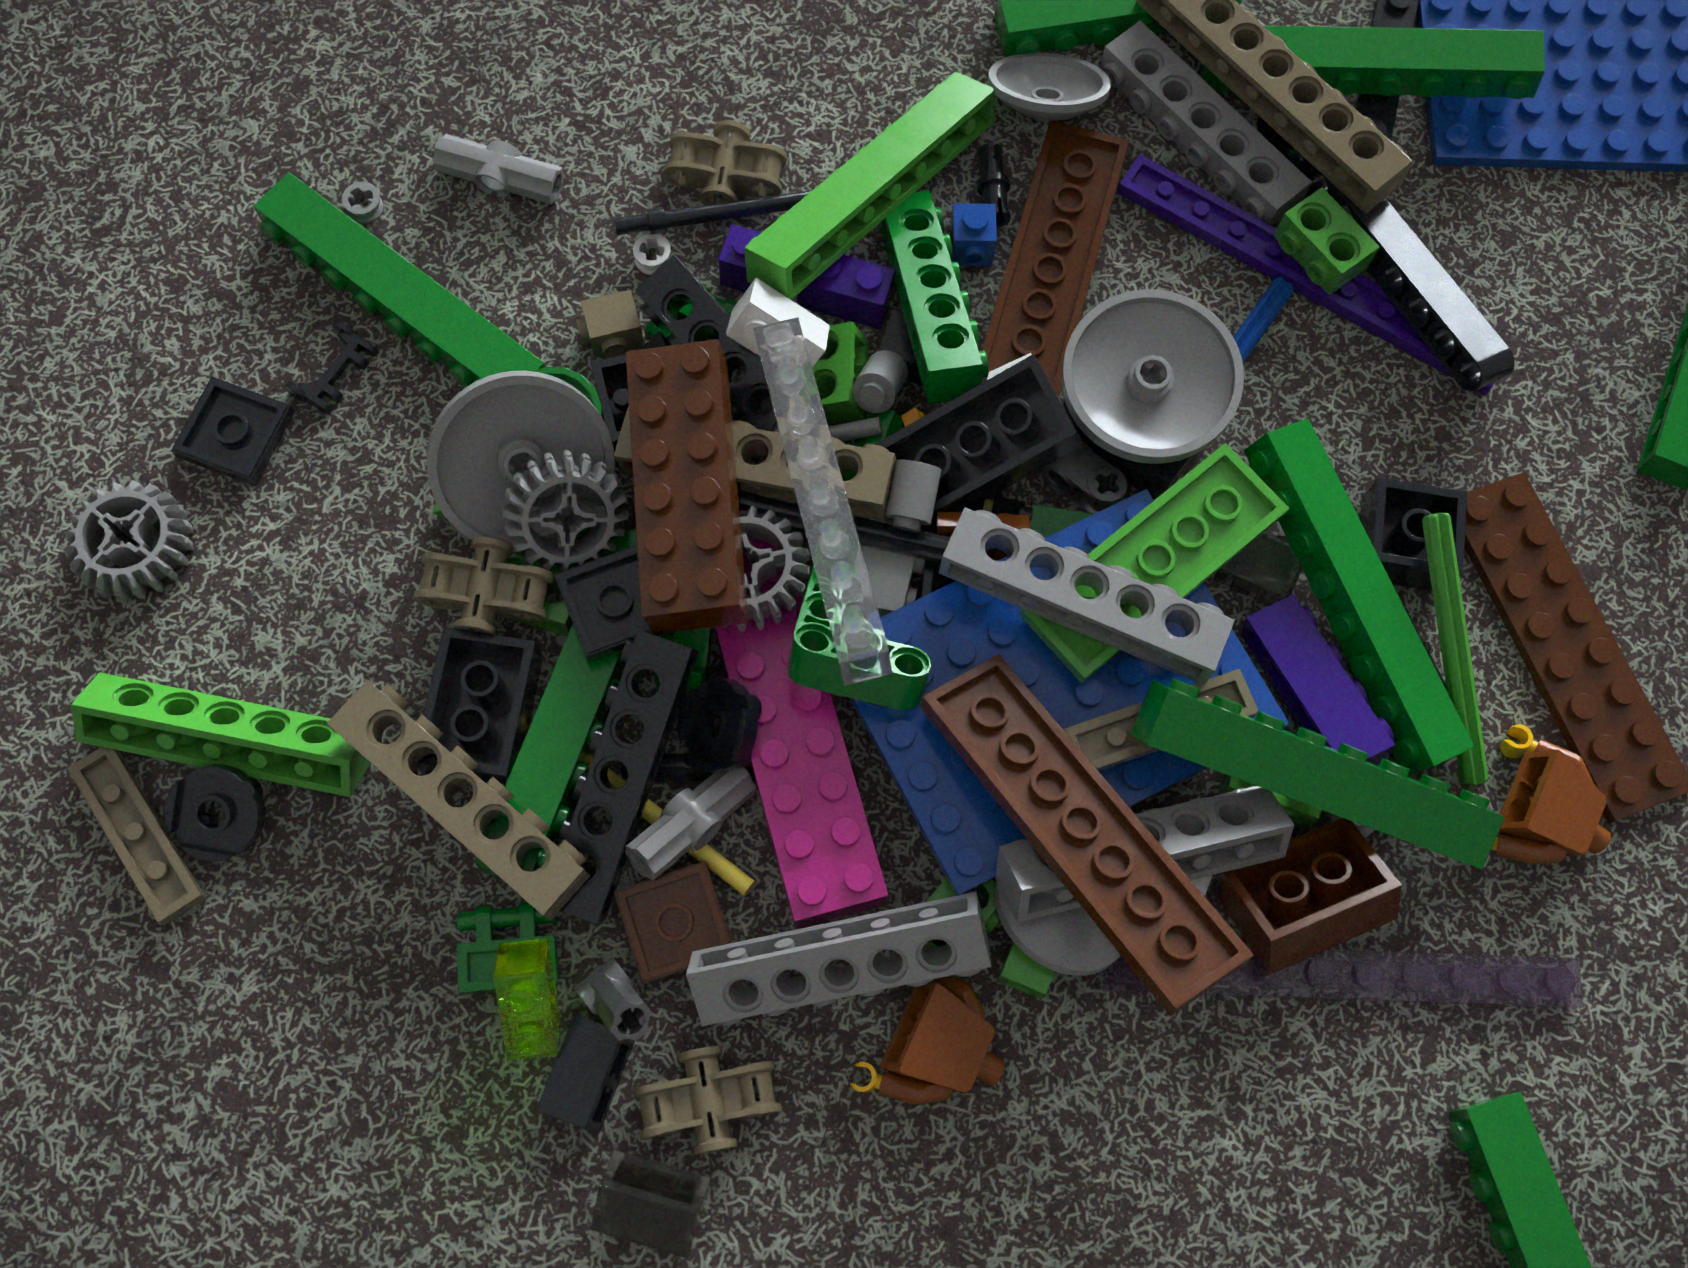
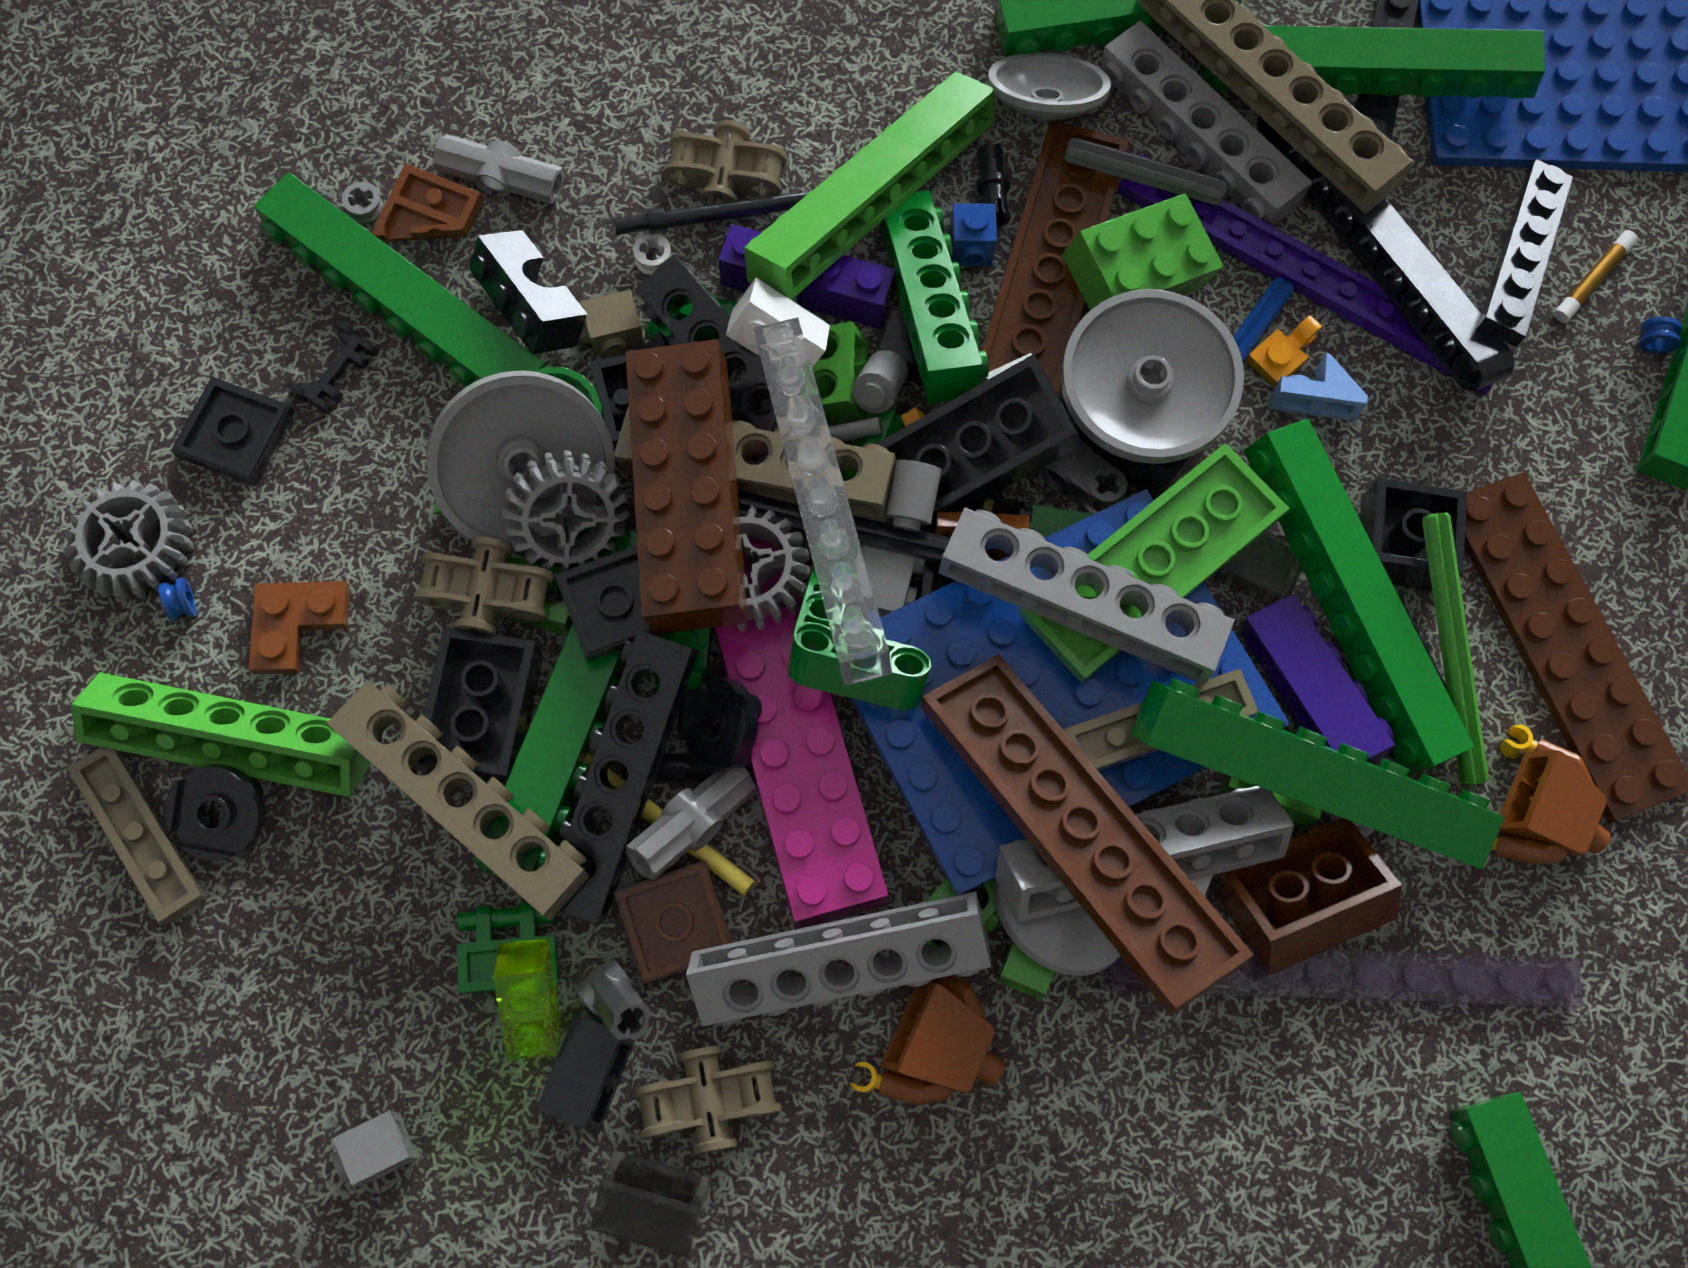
bright green brick [1274,187,1379,296] -> none
none -> blue bush [158,577,197,622]
none -> dark orange plate [249,581,350,674]
none -> light grey brick [332,1110,418,1187]
none -> dark orange wing [371,163,484,241]
none -> black arch [469,230,587,355]
none -> bright green brick [1062,193,1224,310]
none -> dark grey axle [1064,137,1227,205]
none -> light orange plate [1245,315,1323,388]
none -> light blue slope [1270,353,1368,421]
none -> plate [1477,159,1573,347]
none -> pearl gold bar [1553,230,1638,324]
none -> blue bush [1639,316,1682,354]

